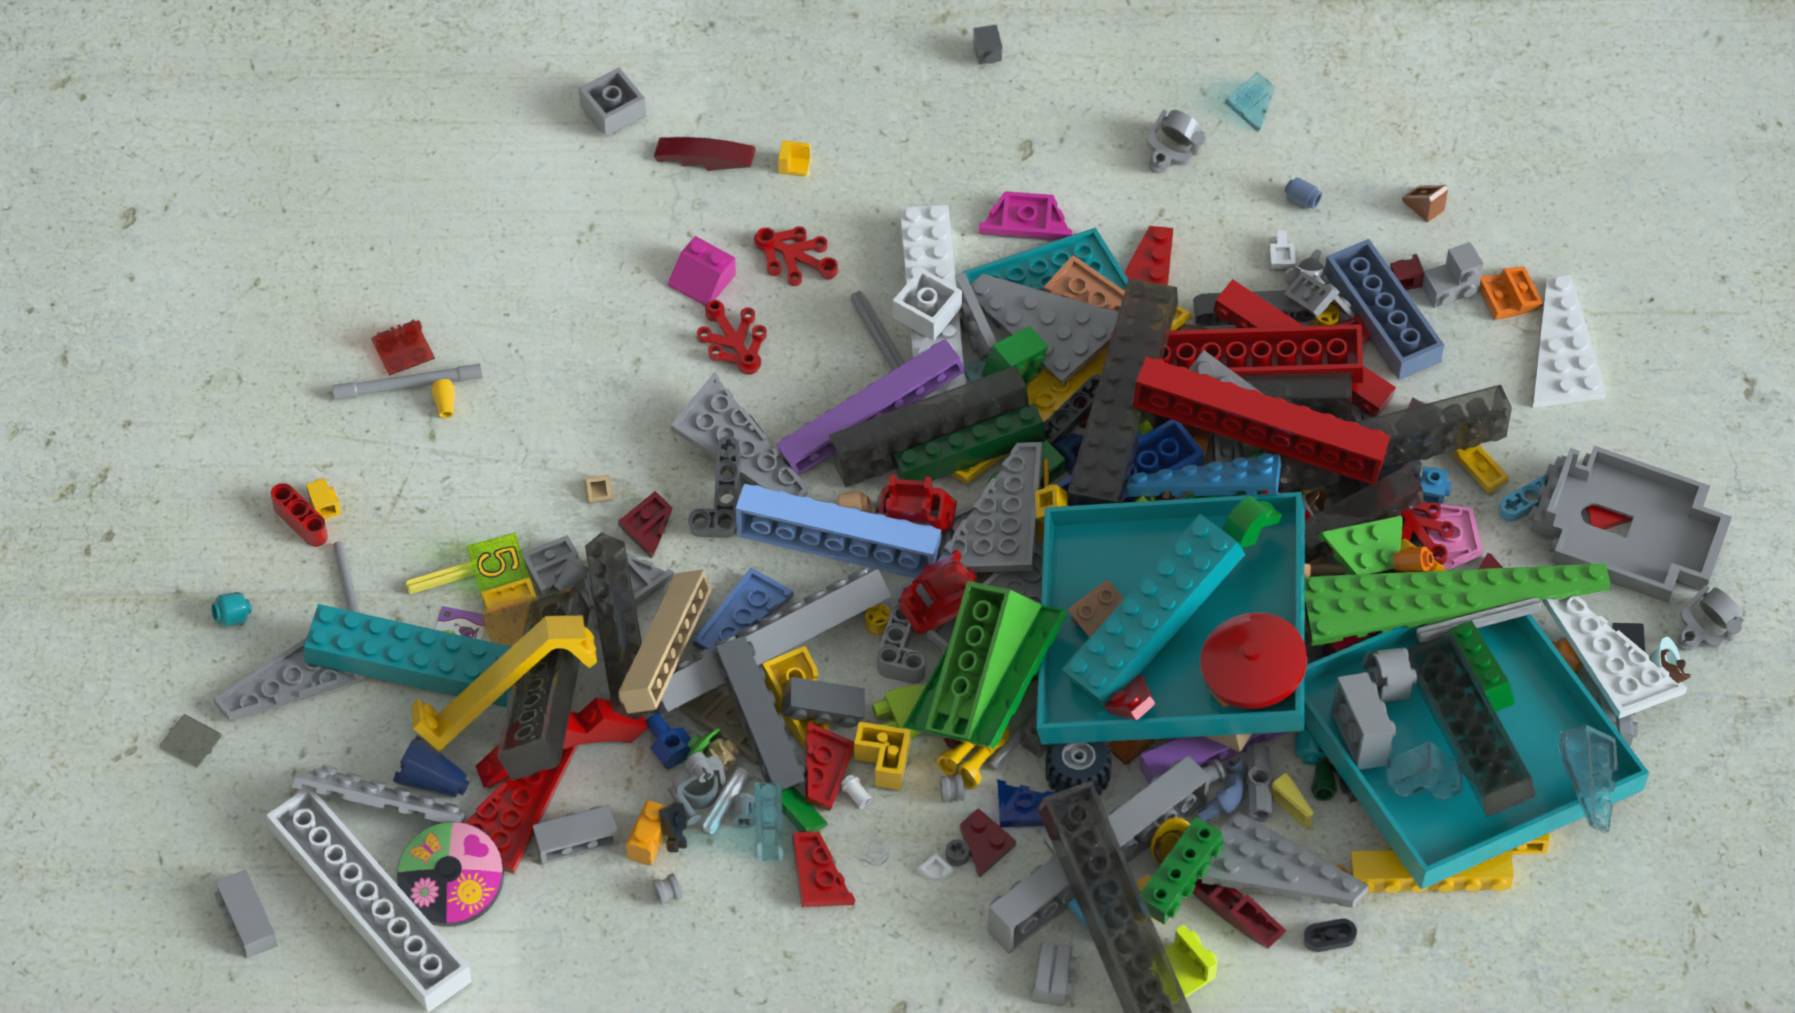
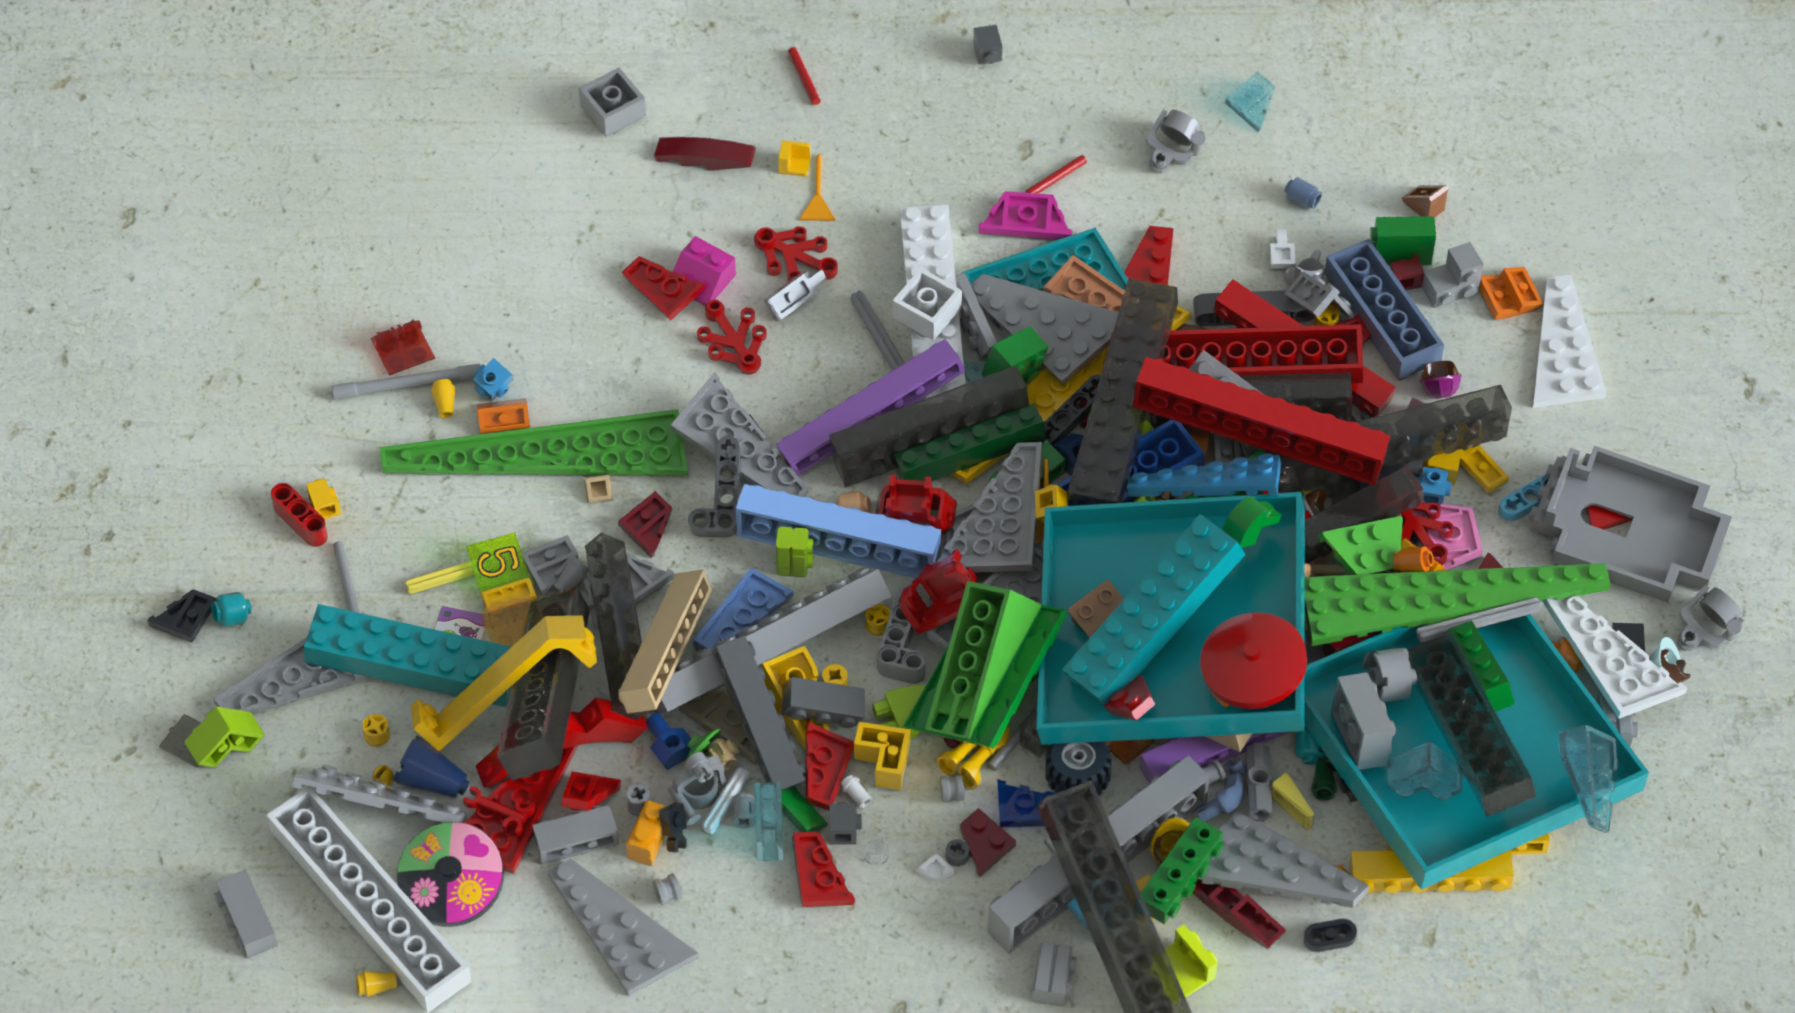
none -> black wing [147,589,216,643]
none -> lime brick [184,706,265,768]
none -> yellow cone [356,971,397,997]
none -> yellow wheel [362,714,390,747]
none -> yellow hinge [372,765,394,787]
none -> bright green wing [380,409,689,476]
none -> red bar [463,786,535,837]
none -> dark azure brick [473,358,513,401]
none -> orange panel [477,398,530,434]
none -> light grey wing [547,858,698,996]
none -> red wing [561,771,621,811]
none -> red wing [621,256,706,321]
none -> light grey bush [626,783,650,817]
none -> hinge [764,270,826,321]
none -> lime brick [776,526,814,578]
none -> red bar [788,47,821,105]
none -> light orange piece [799,154,835,221]
none -> yellow wheel [822,664,848,686]
none -> dark grey brick [830,802,862,845]
none -> bar [1025,155,1087,194]
none -> green brick [1370,216,1436,266]
none -> piece [1419,360,1462,399]
none -> yellow brick [1422,445,1462,485]

